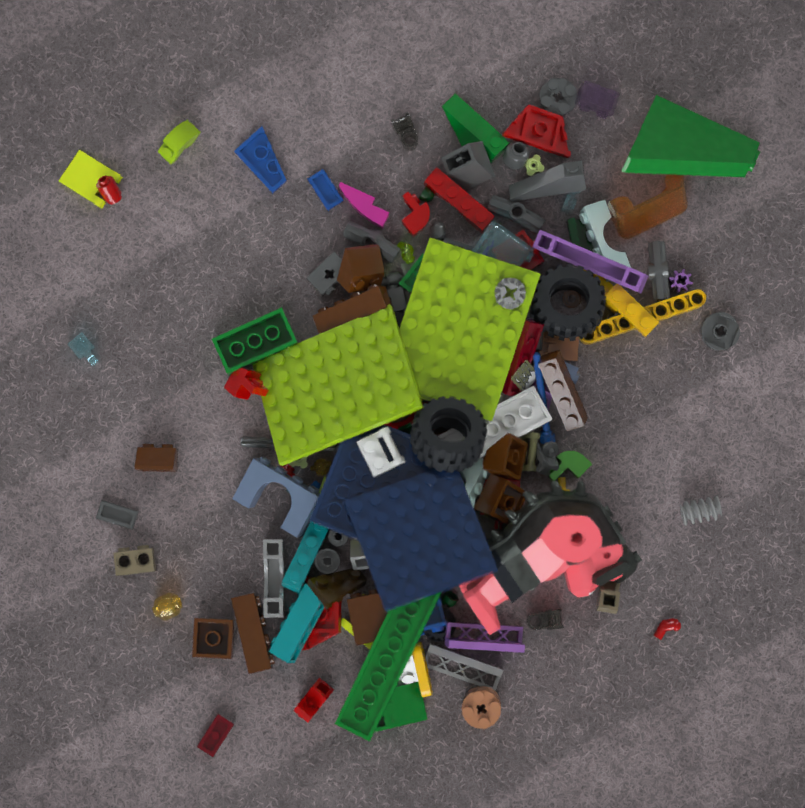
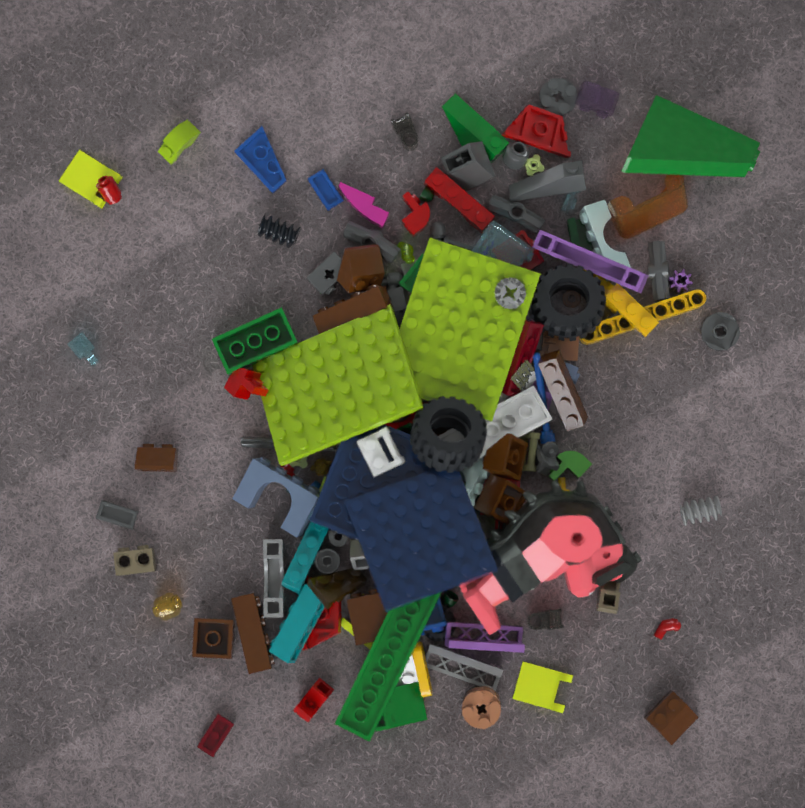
none -> black piece [258,213,301,248]
none -> neon yellow flag [513,662,573,713]
none -> reddish brown slope [644,690,699,745]

